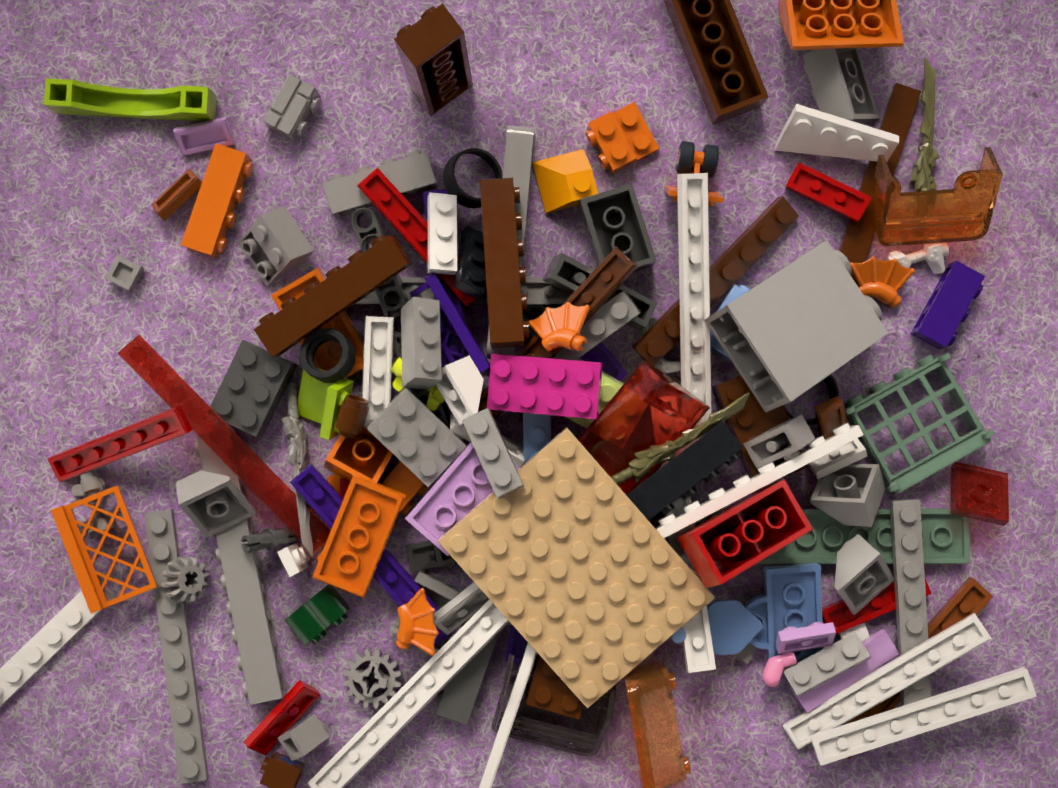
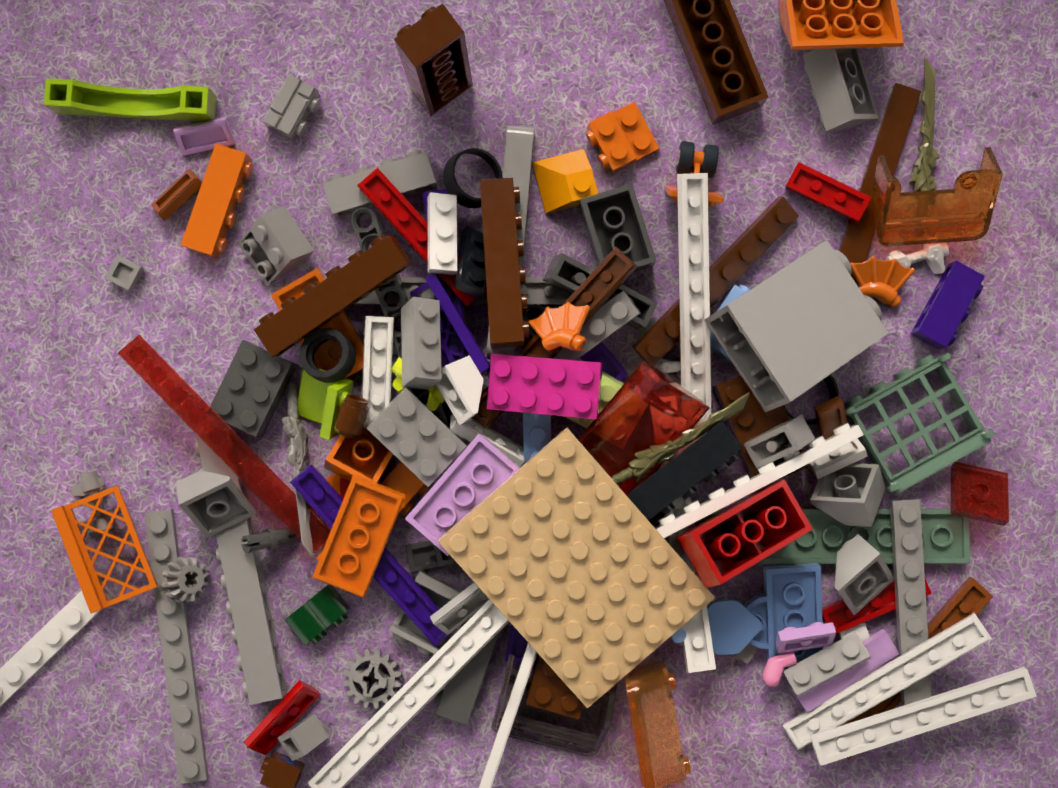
red tile [47,405,193,483] -> none
white plate [277,543,310,577] -> none
orange arm [396,588,439,656] -> none
light grey plate [462,408,524,499] -> none
white wing [775,104,899,162] -> none

